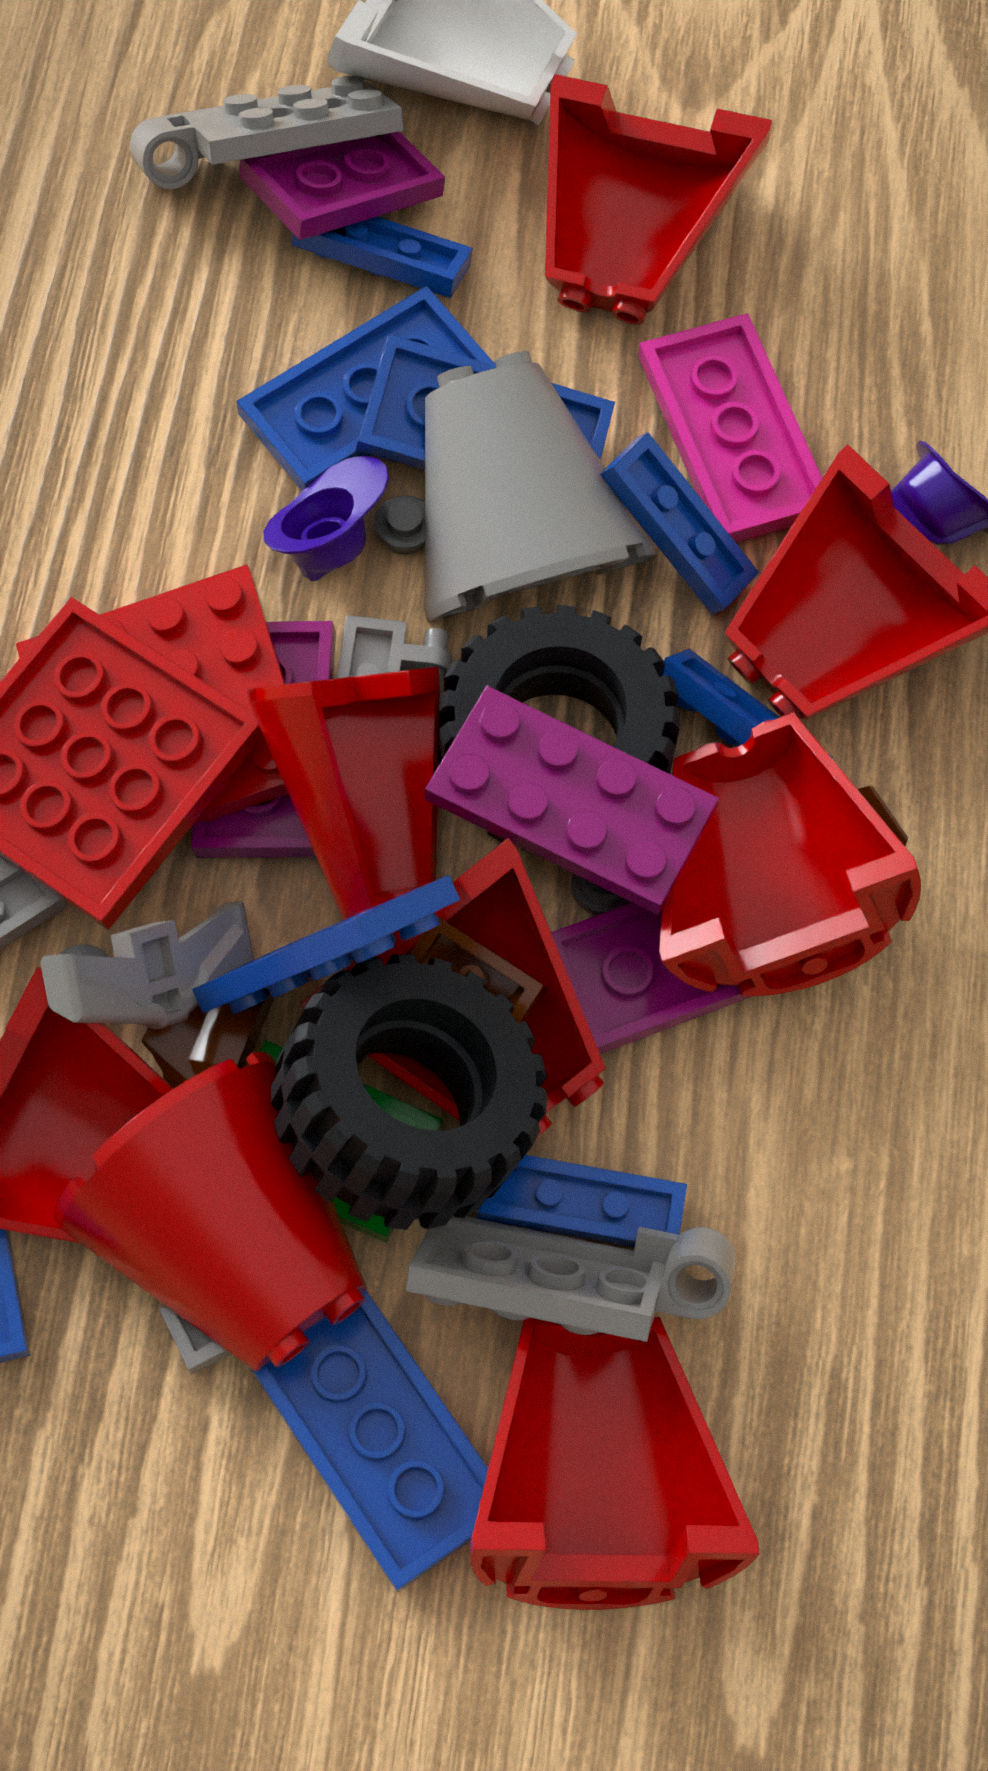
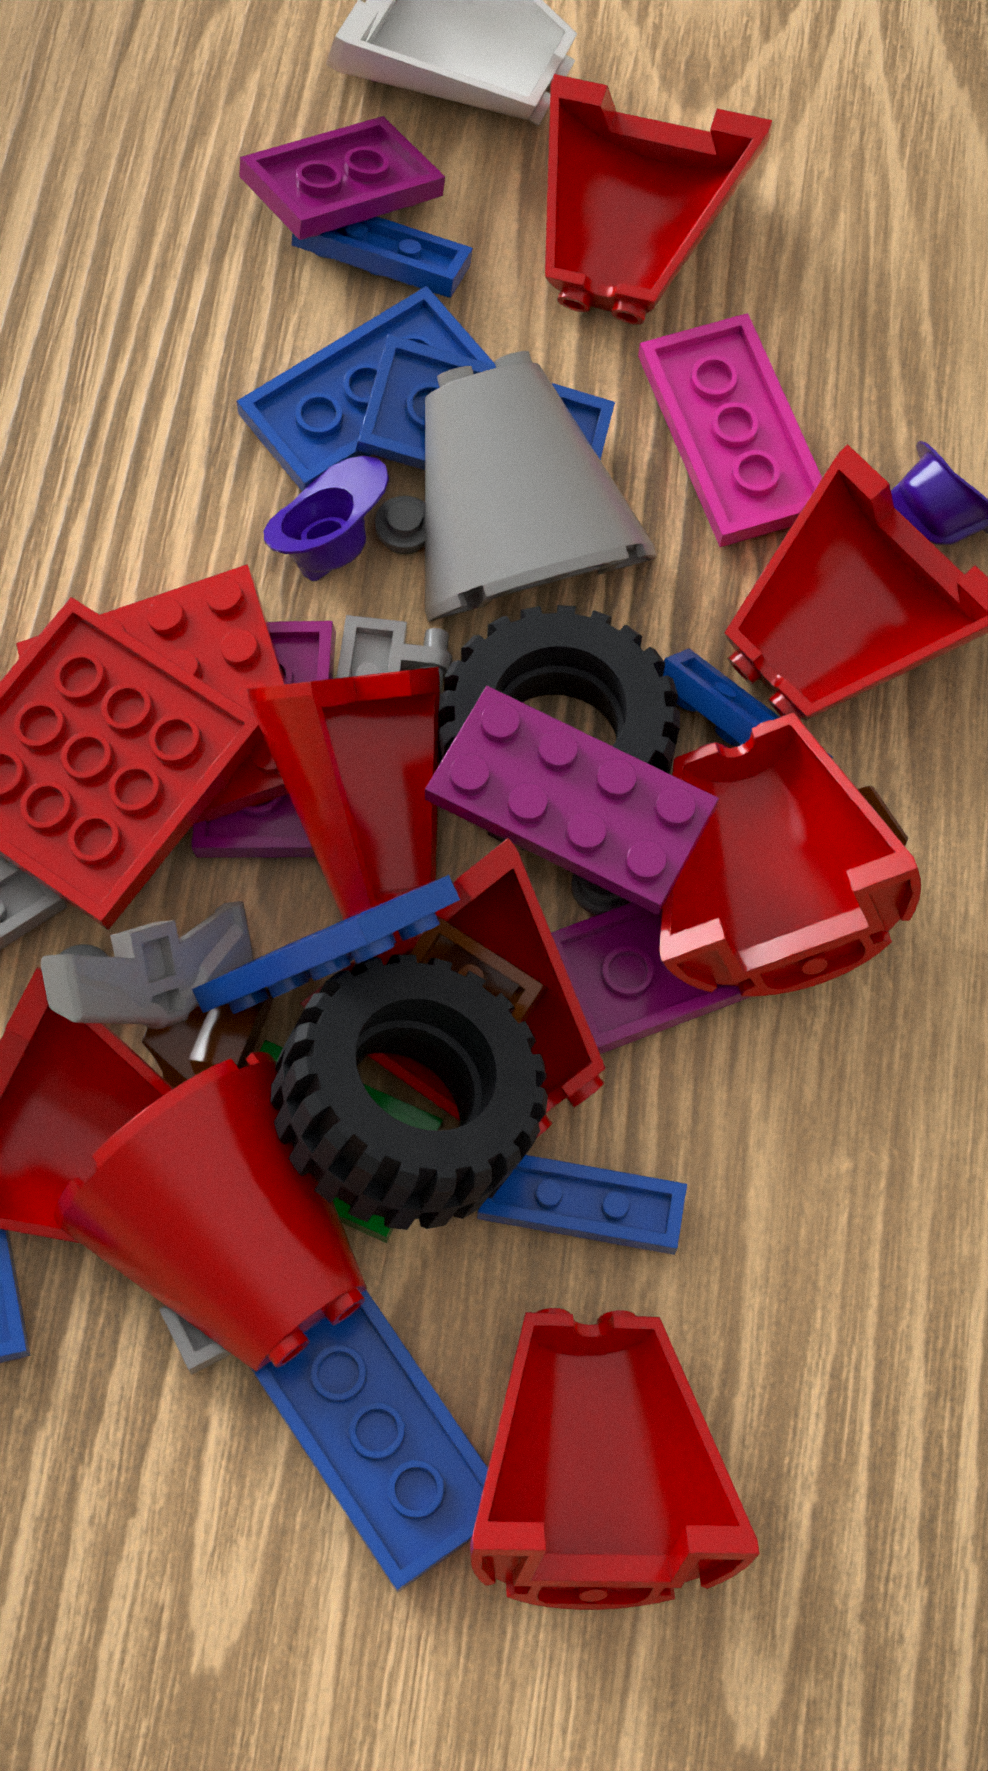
light grey hinge [130,76,404,189] -> none
light grey hinge [406,1216,737,1342] -> none
blue plate [600,432,759,614] -> none

